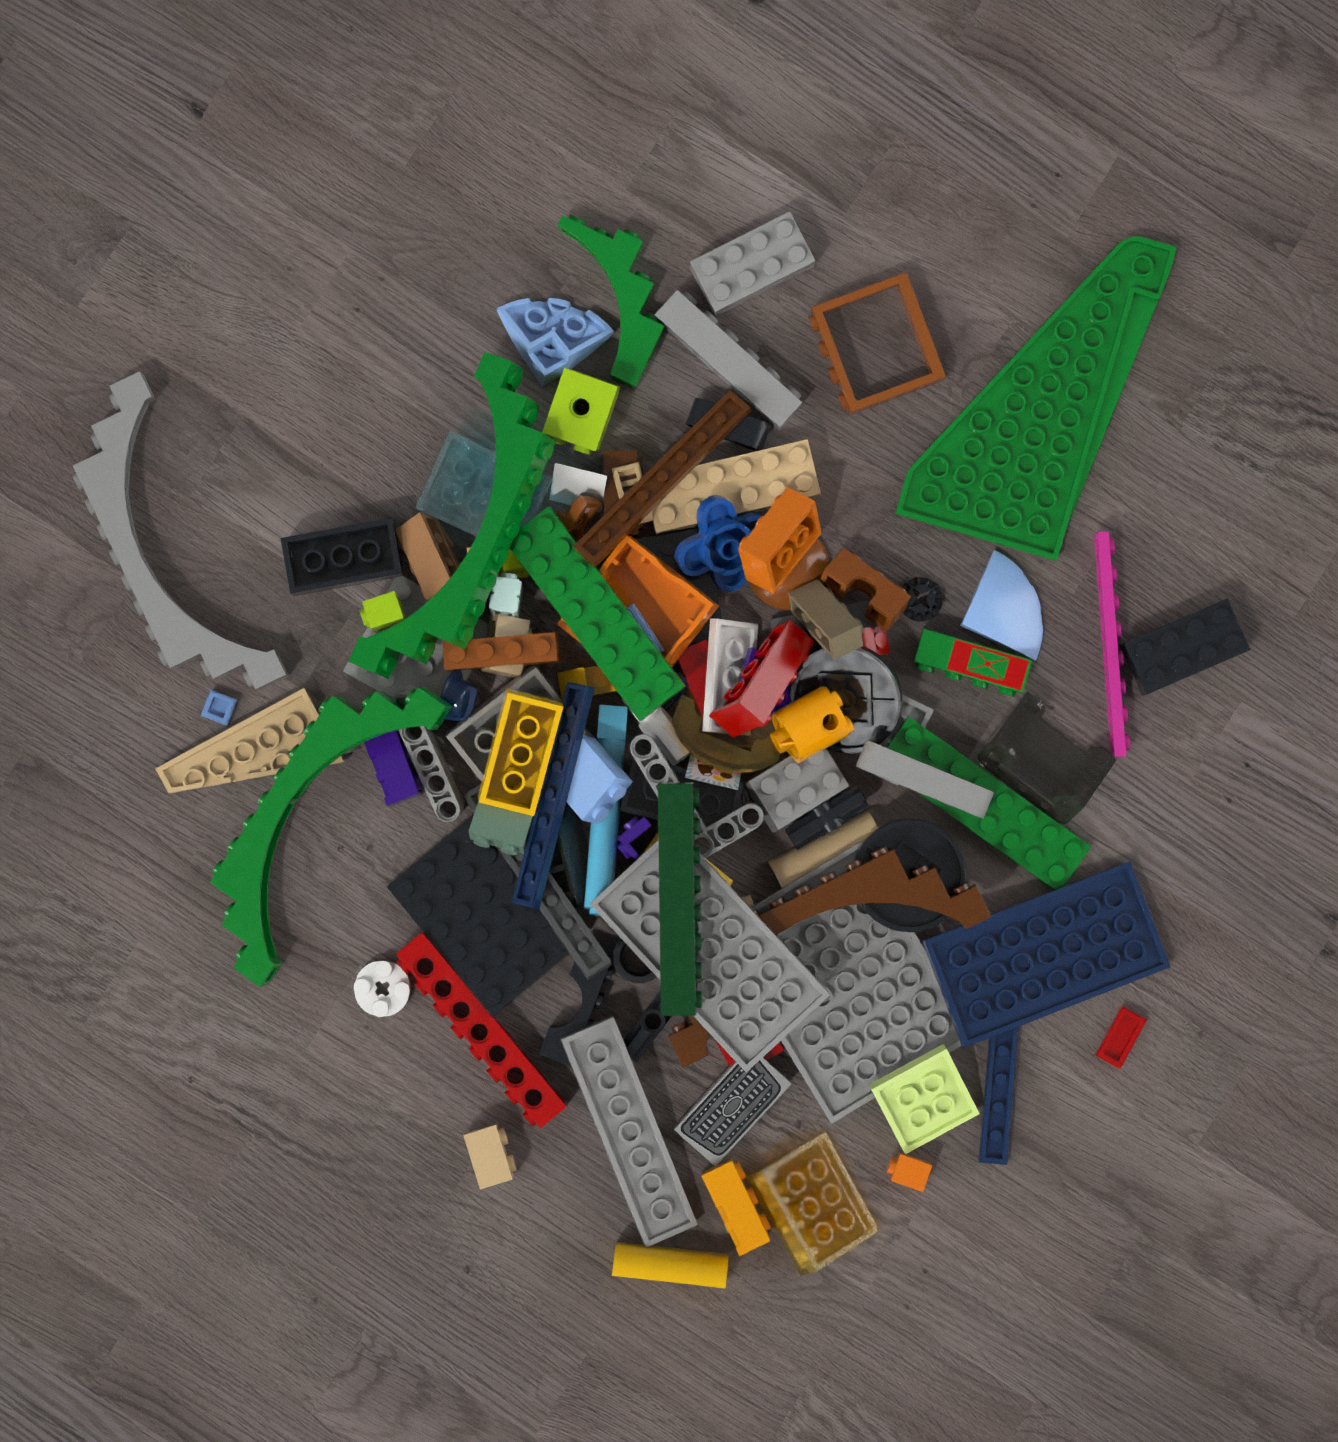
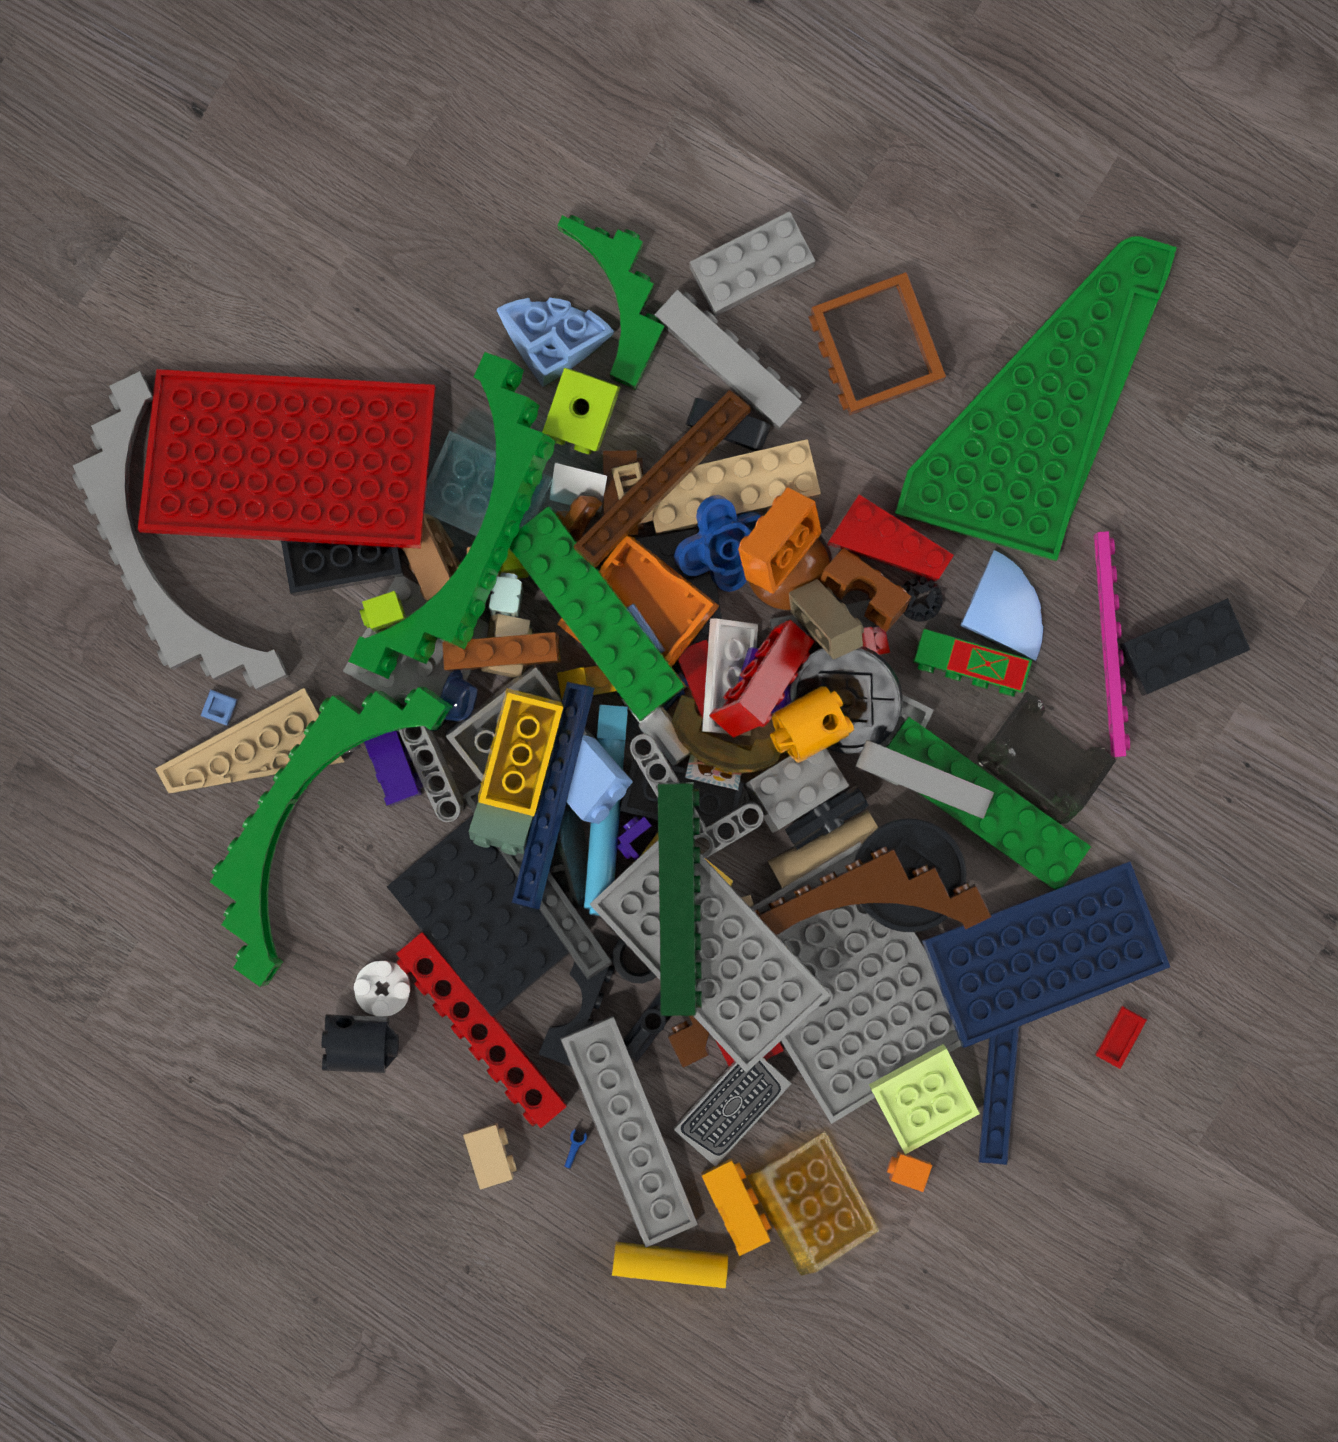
none -> red plate [138,369,436,549]
none -> black cylinder [321,1014,399,1073]
none -> blue hand [564,1129,587,1168]
none -> red wedge [827,494,954,581]

